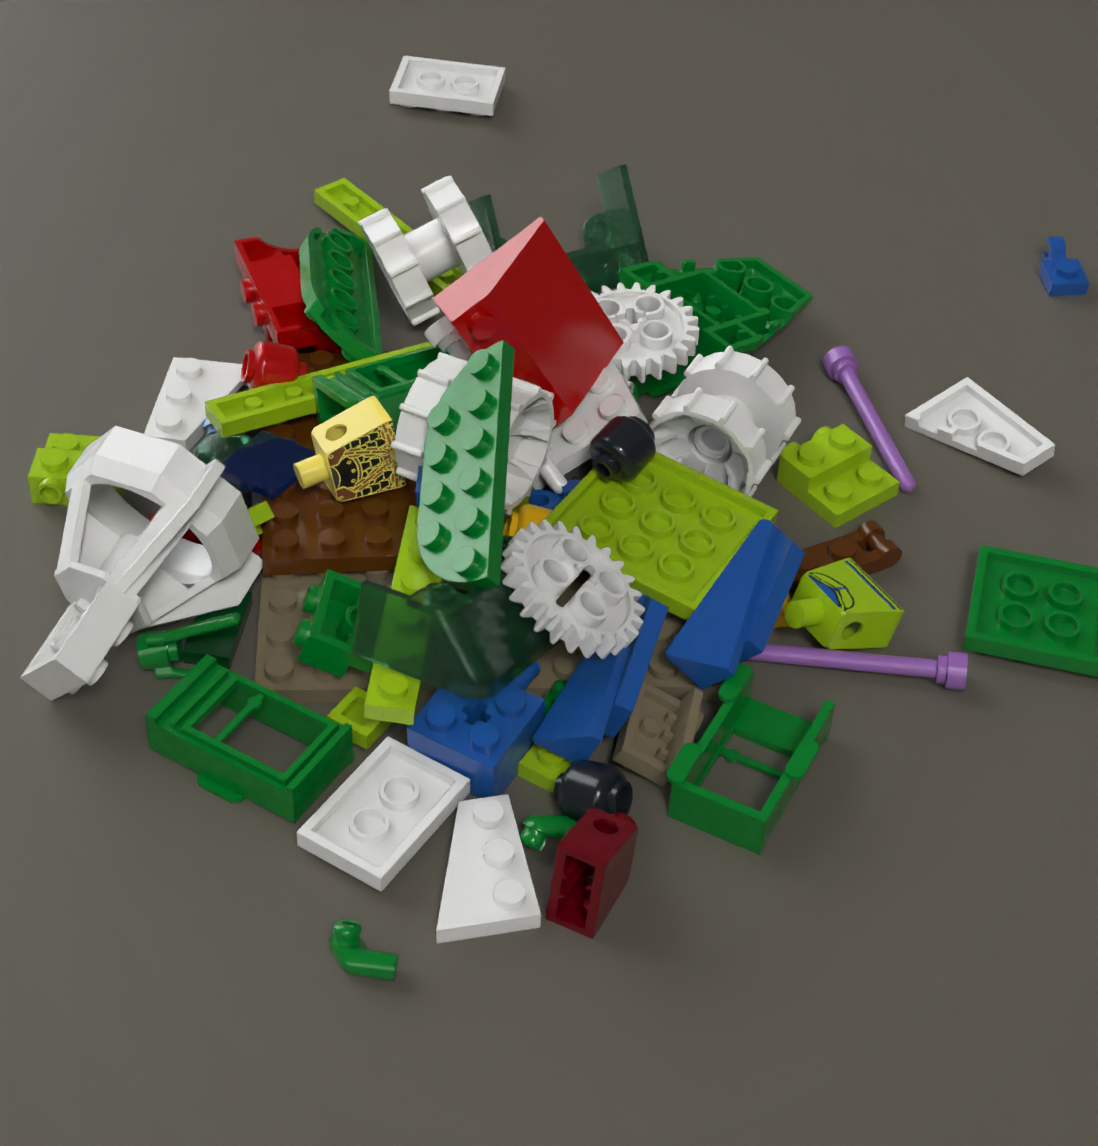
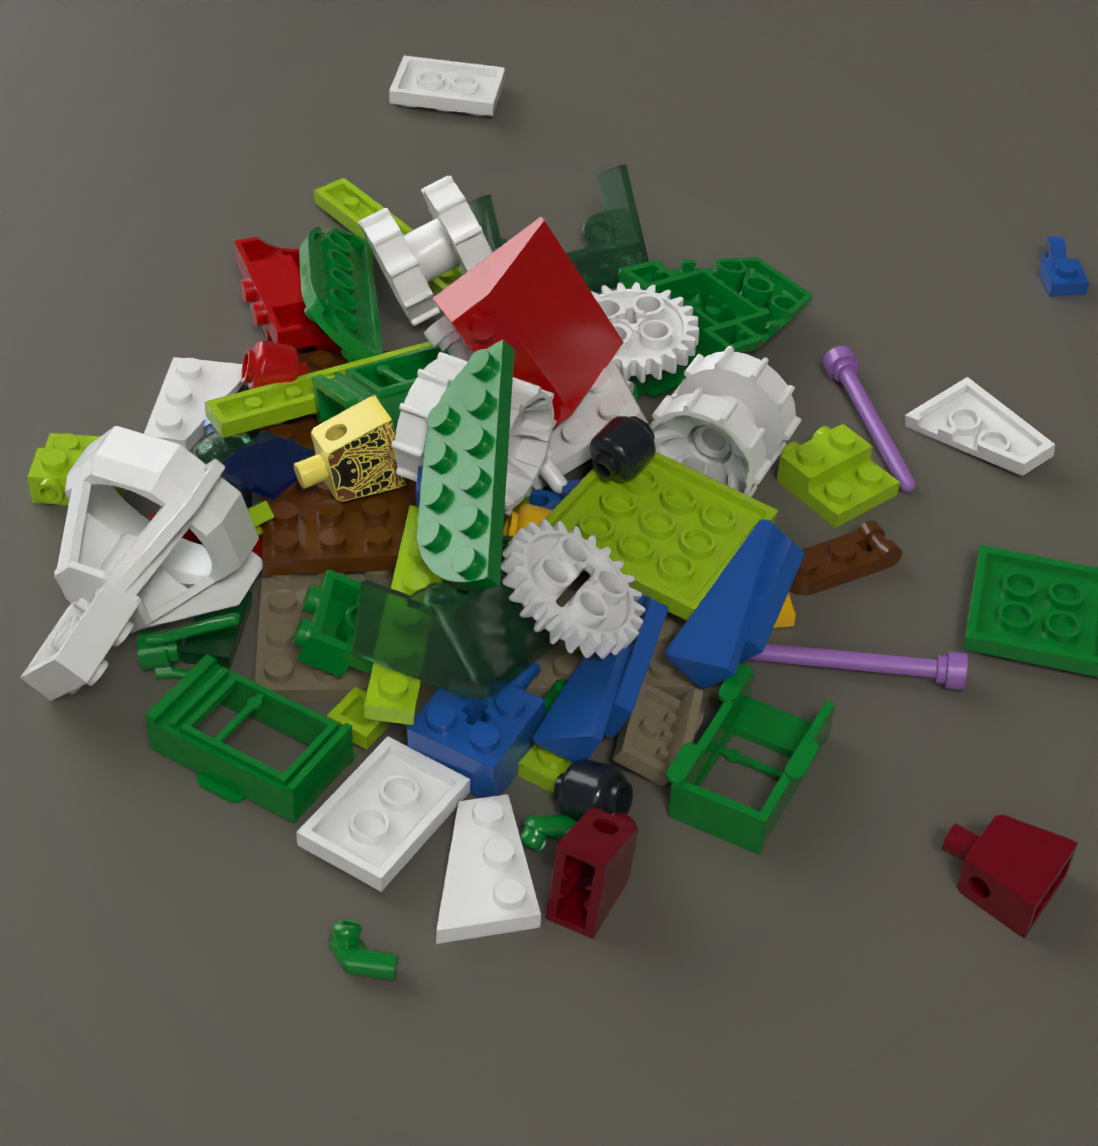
lime torso [785,558,904,650] -> none
none -> dark red torso [942,814,1078,939]

